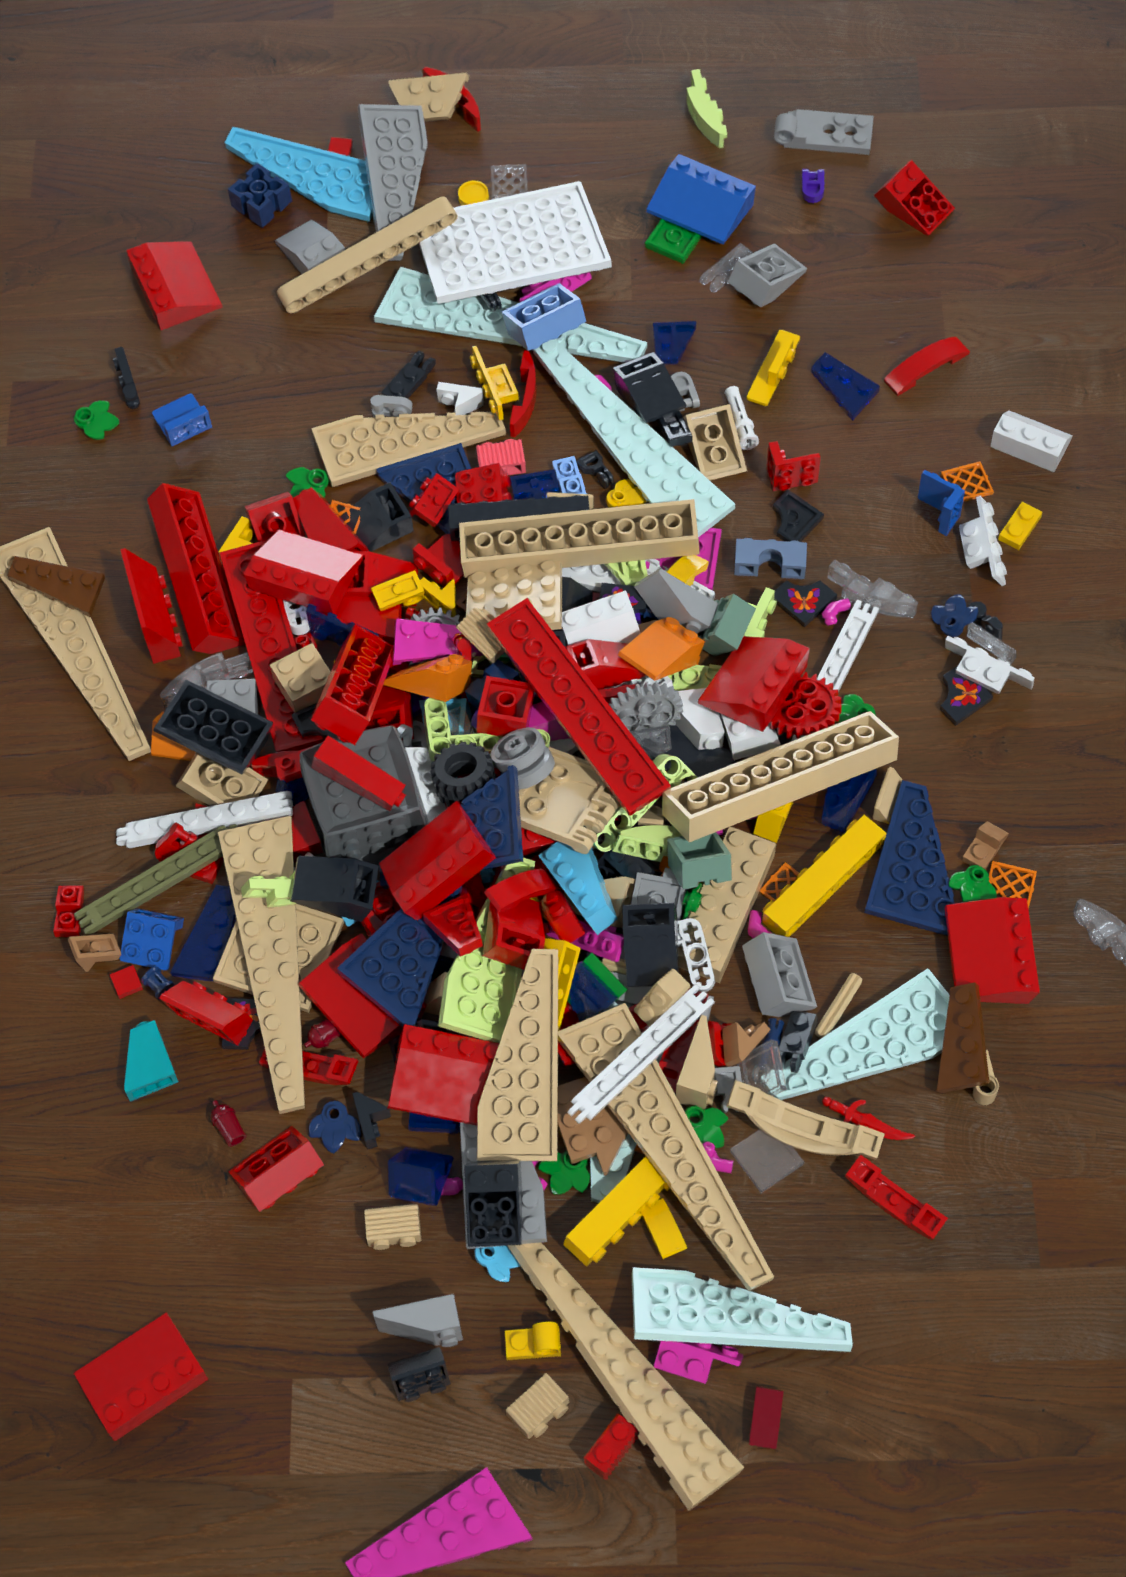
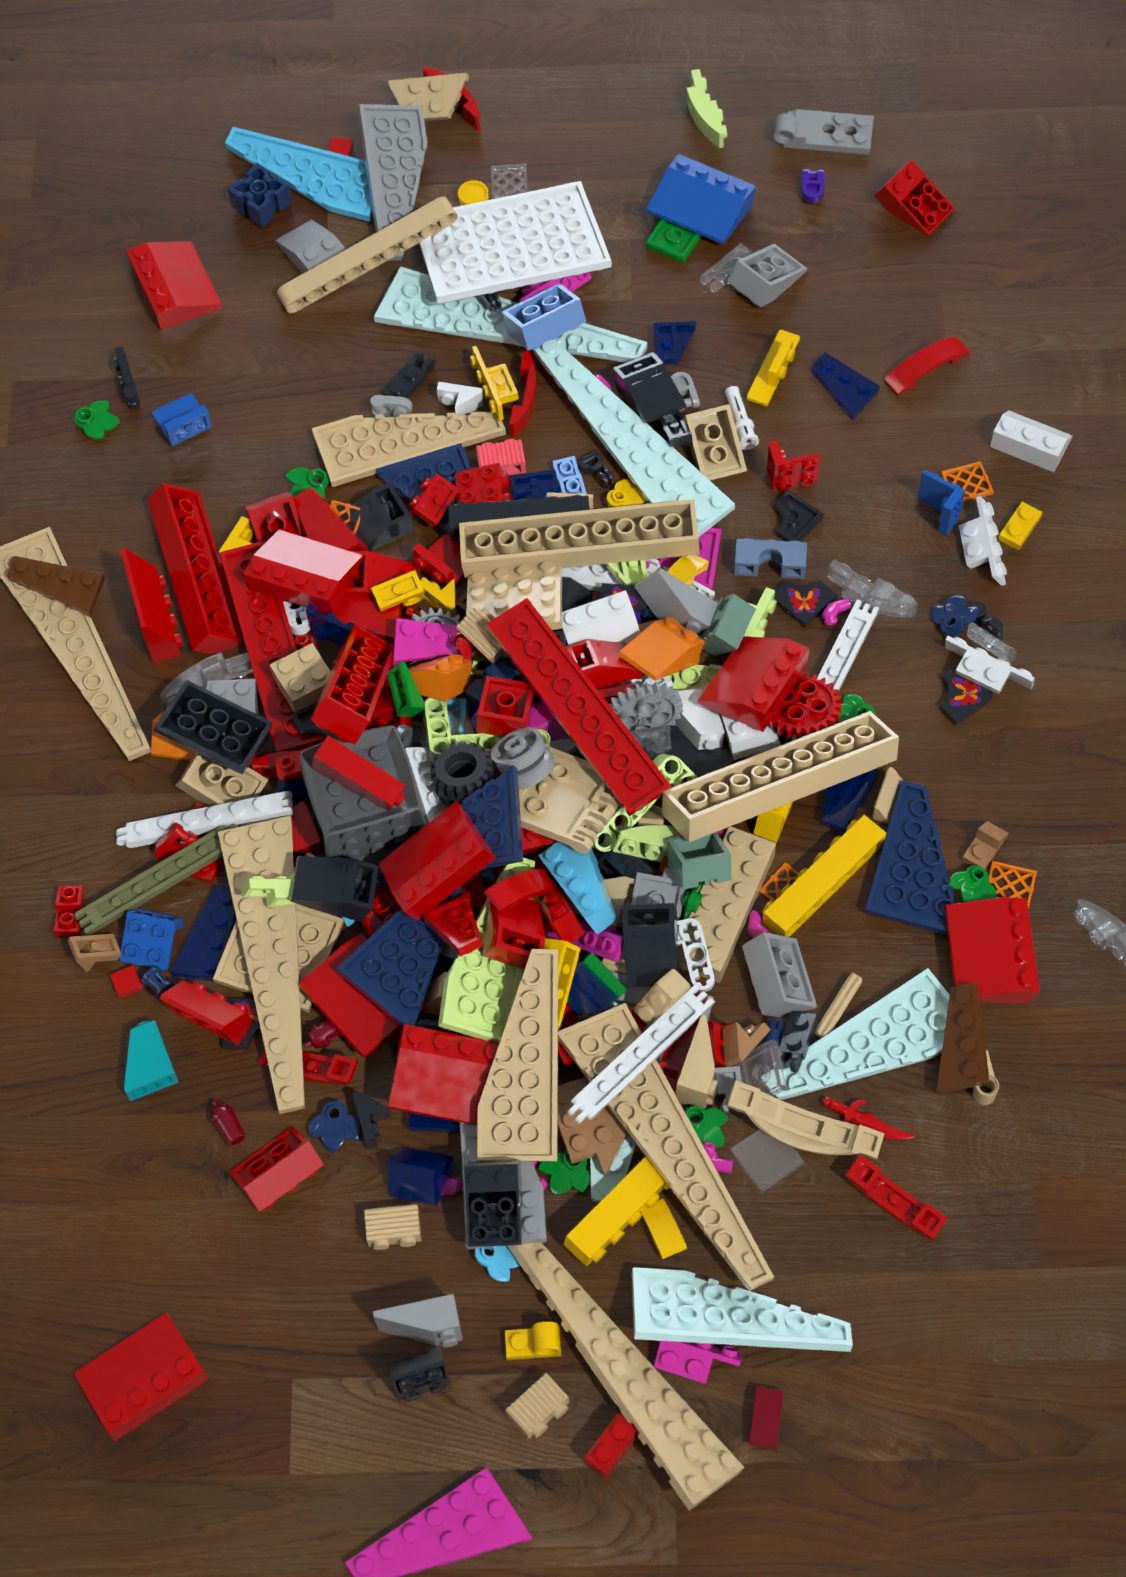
none -> green slope [387,662,426,717]

